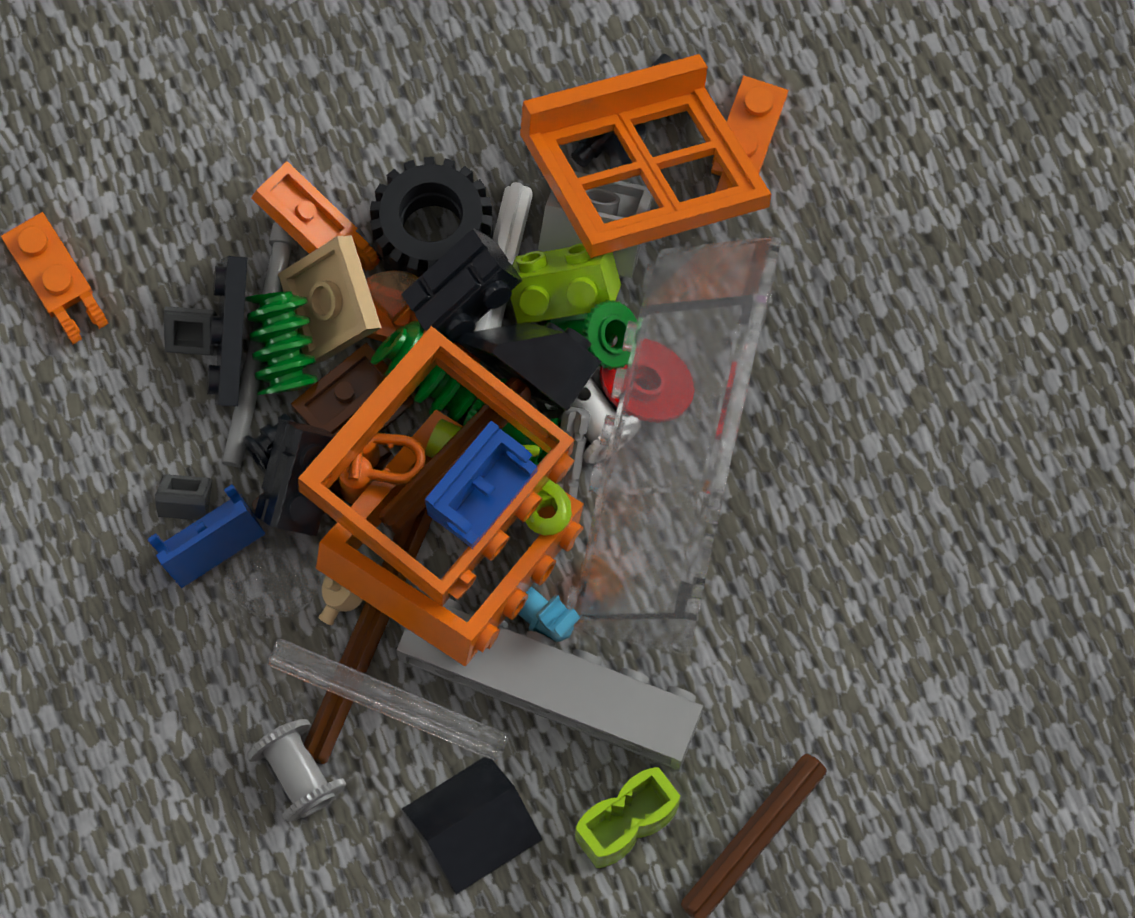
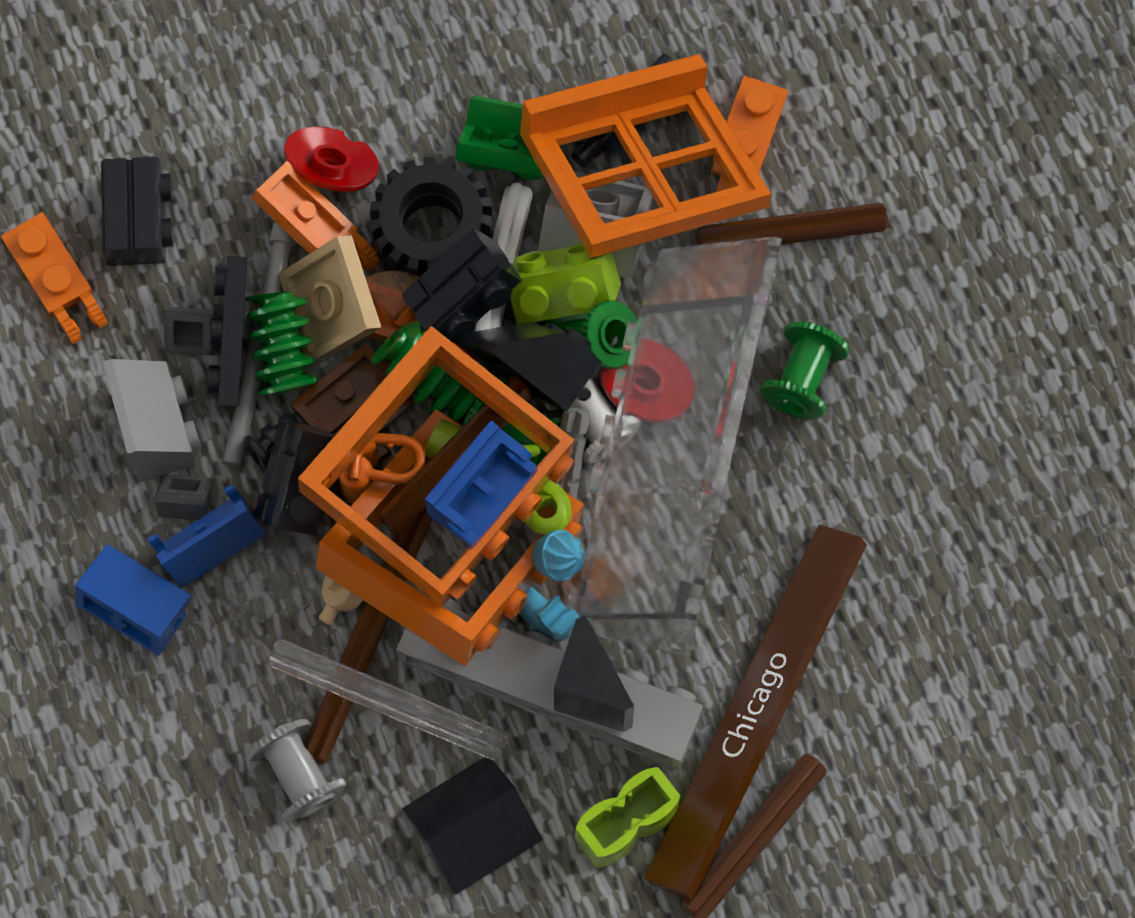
none -> blue hinge [75,544,191,656]
none -> black brick [101,156,174,266]
none -> light grey slope [102,359,201,482]
none -> red dish [284,126,379,192]
none -> green bracket [455,95,560,180]
none -> medium azure plate [533,530,586,581]
none -> black slope [554,615,634,732]
none -> reddish brown tile [644,524,867,900]
none -> reddish brown axle [697,203,888,254]
none -> green hose [760,321,849,420]

